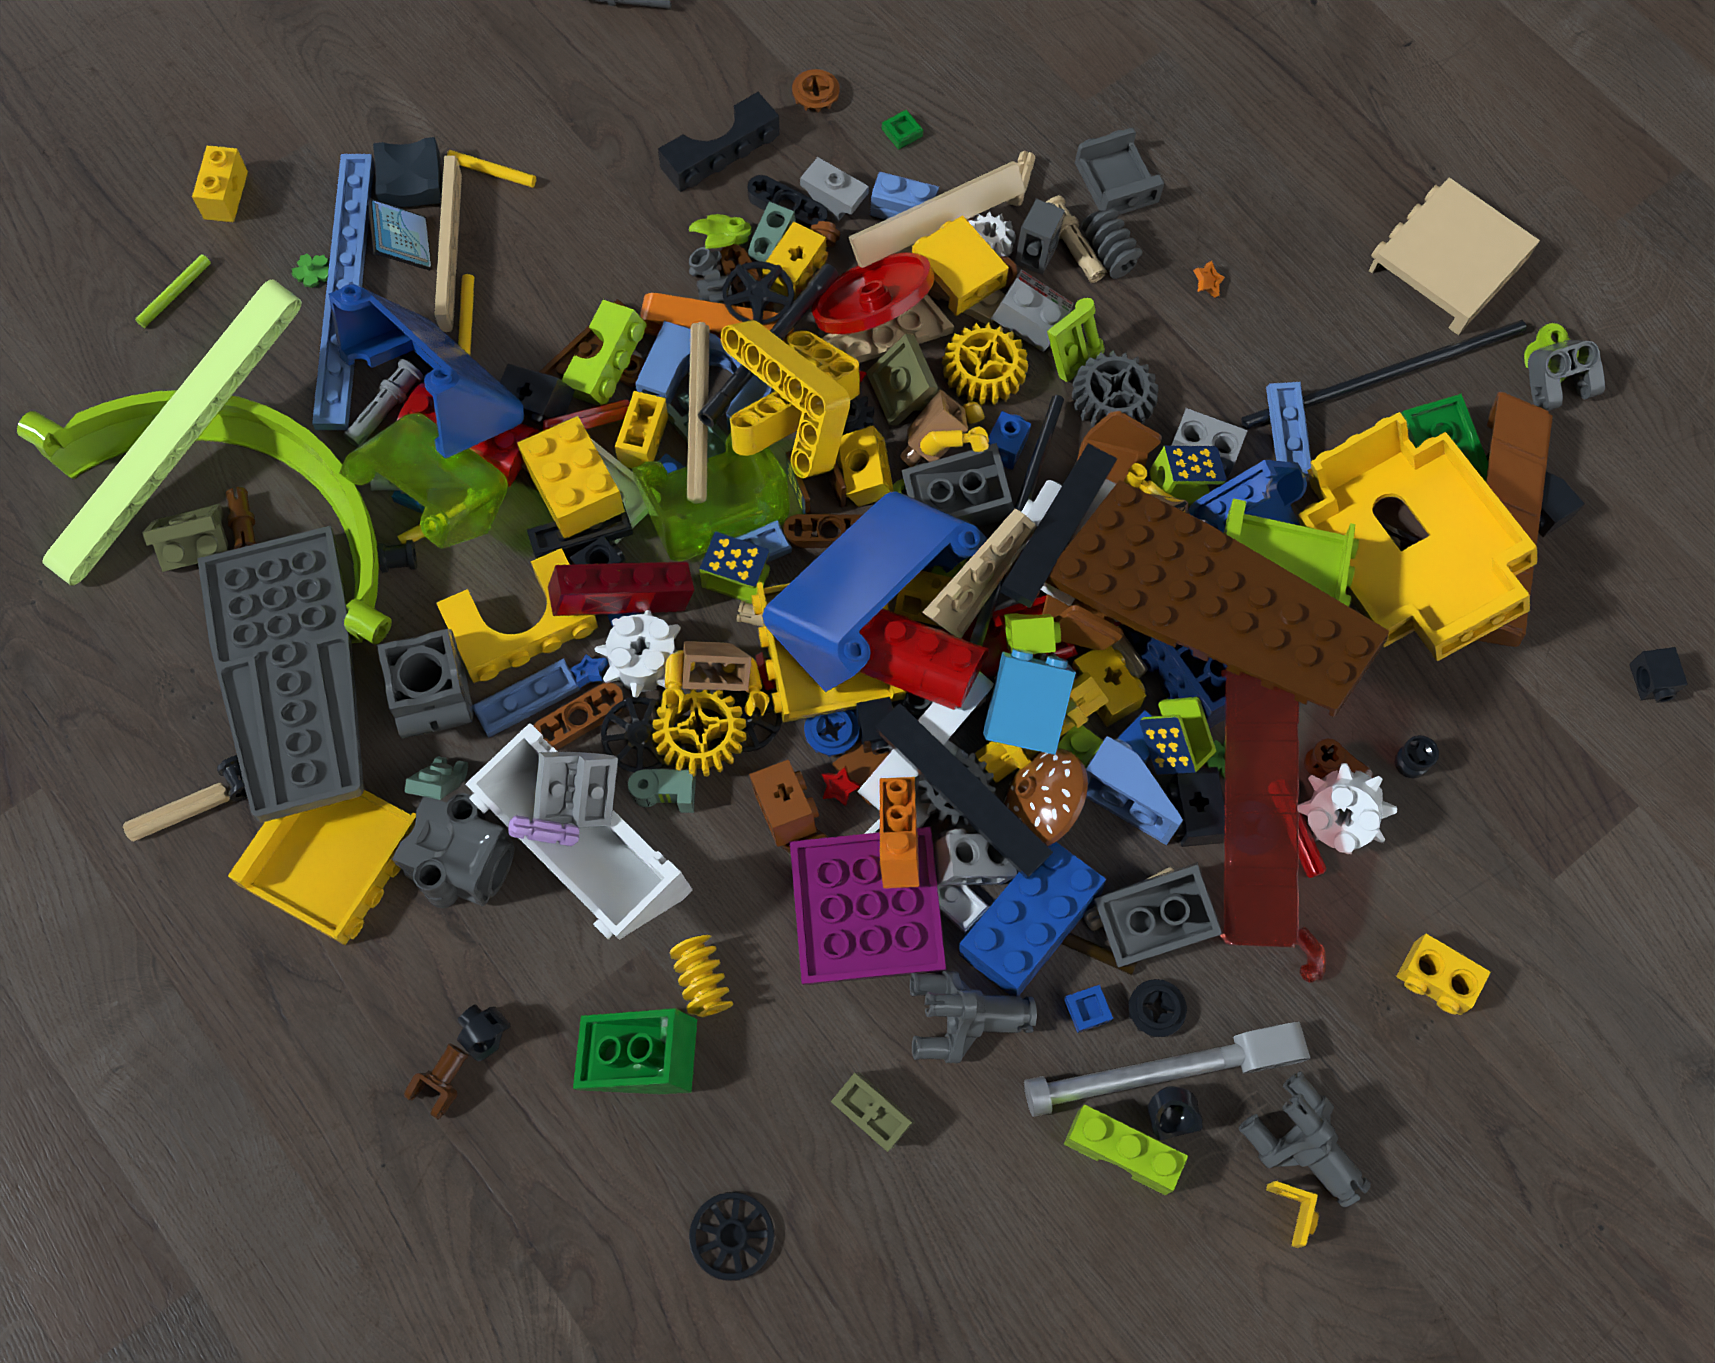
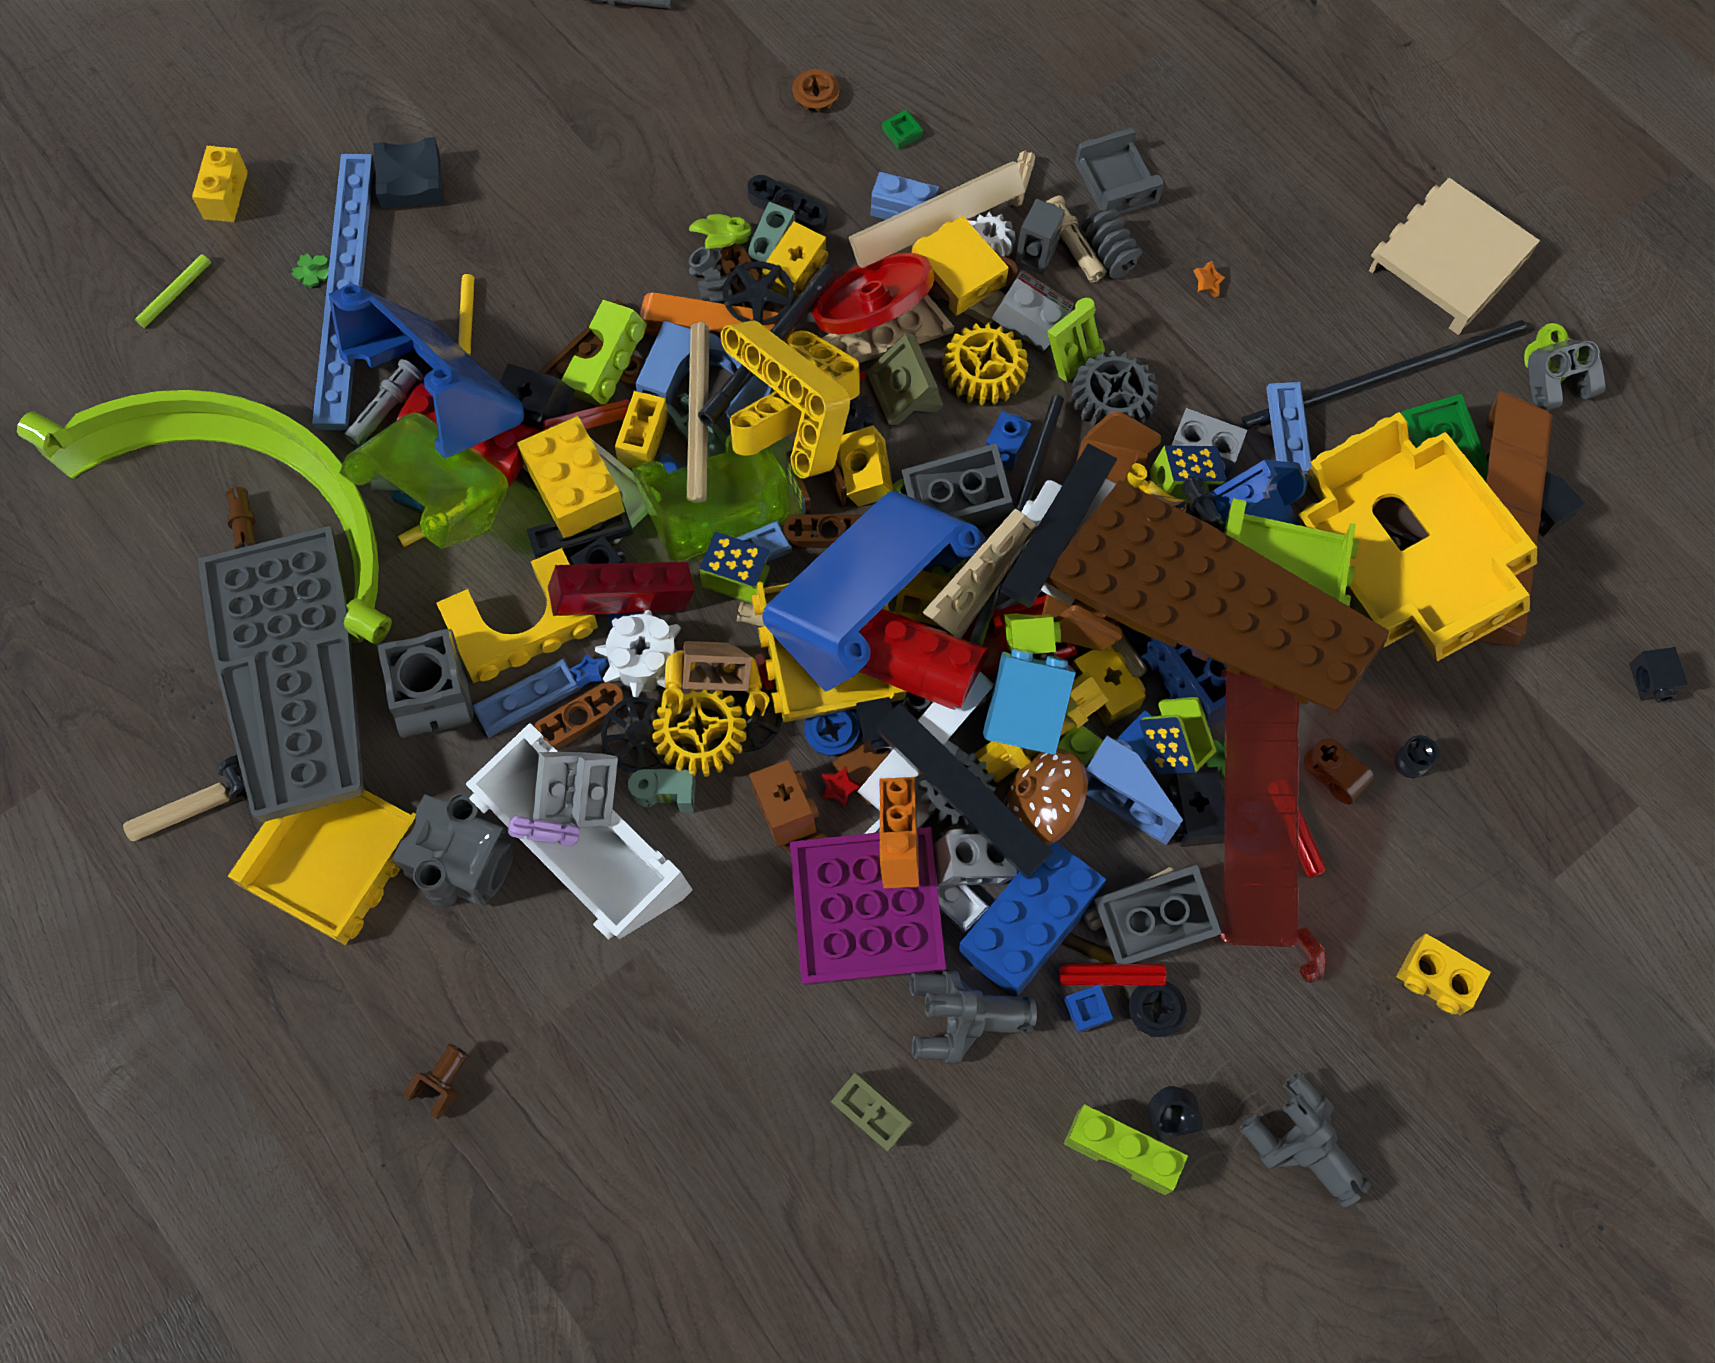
yellowish green beam [43,279,302,586] -> none
olive bracket [143,504,230,572] -> none
piece [368,199,432,271] -> none
black bush [377,539,417,573] -> none
sand green hinge [405,756,468,800] -> none
tan tile [434,156,462,332] -> none
yellow bar [447,150,536,188] -> none
black piece [457,1004,511,1061] -> none
green slope [573,1009,697,1094] -> none
black arch [658,92,780,192] -> none
yellow piece [670,935,733,1017] -> none
black wheel [689,1192,775,1281] -> none
light grey brick [800,157,869,222] -> none
dark orange plate [810,221,841,247] -> none
torso [900,389,989,467] -> none
flat silver piece [1024,1022,1311,1117] -> none
yellow bracket [1266,1181,1319,1248] -> none
white brick [1297,763,1397,854] -> none
none -> red axle [1059,964,1167,986]
none -> black axle [1182,477,1223,528]

